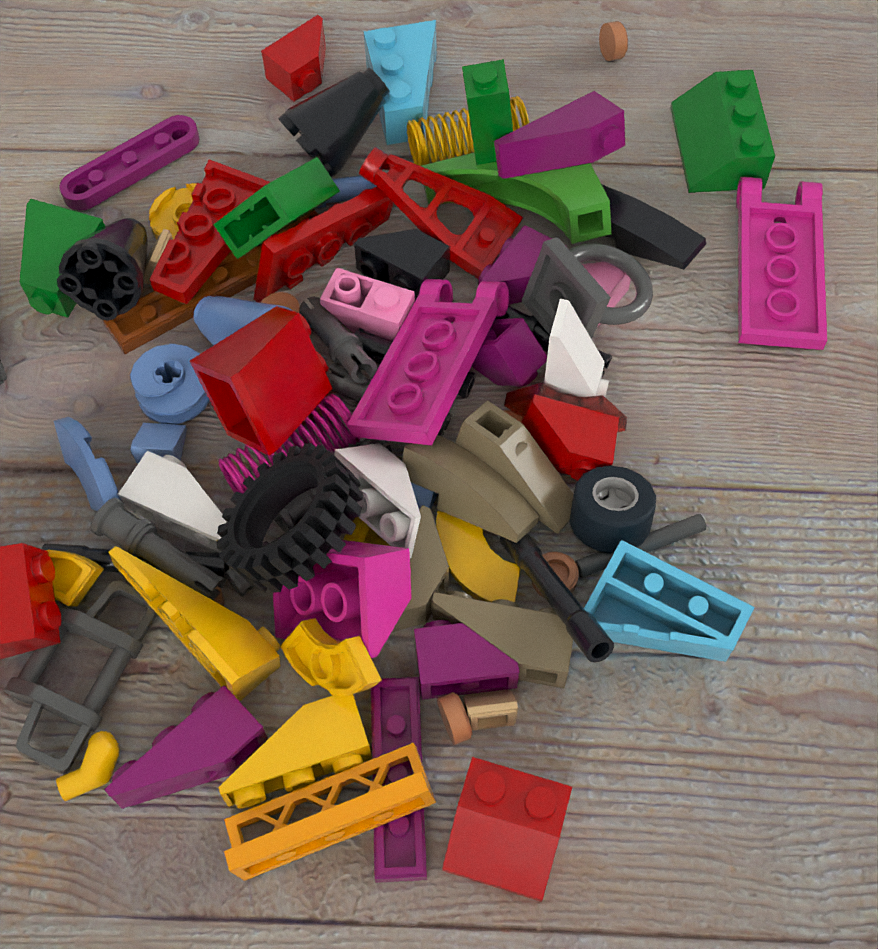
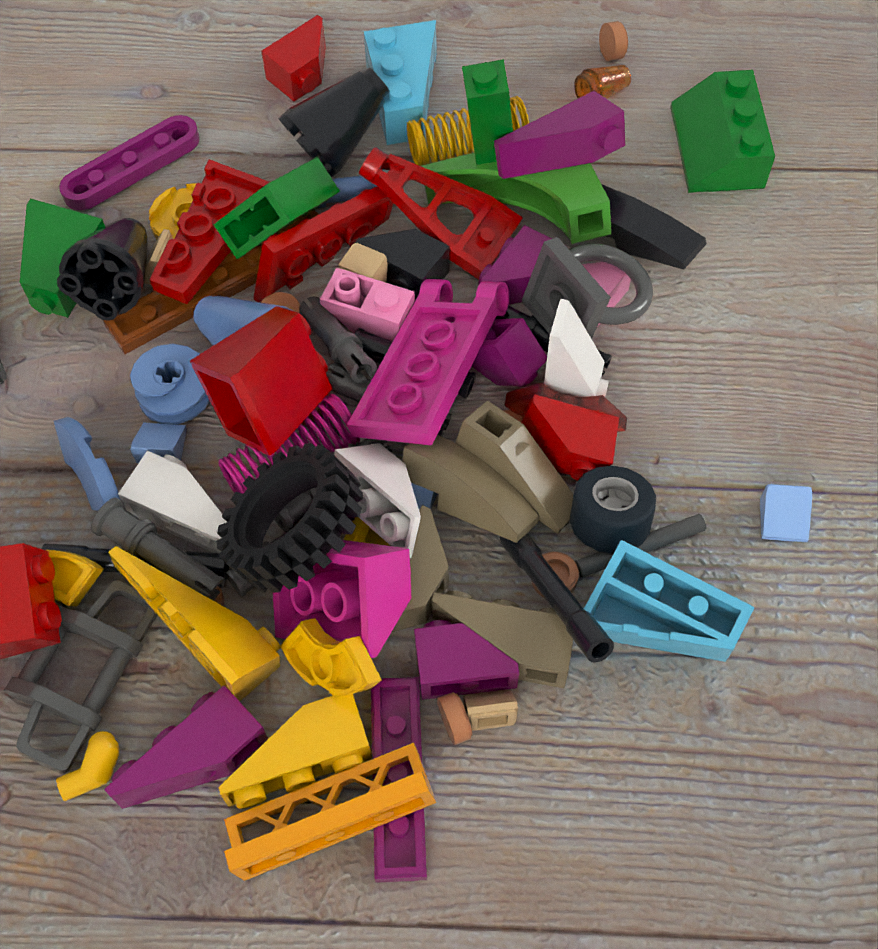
yellow tile [436,511,520,602] -> none
red slope [442,757,572,902] -> none
dark pink hinge [736,177,827,350] -> none
none -> tan slope [338,243,387,283]
none -> clear orange cone [574,65,631,99]
none -> light blue slope [760,484,812,542]

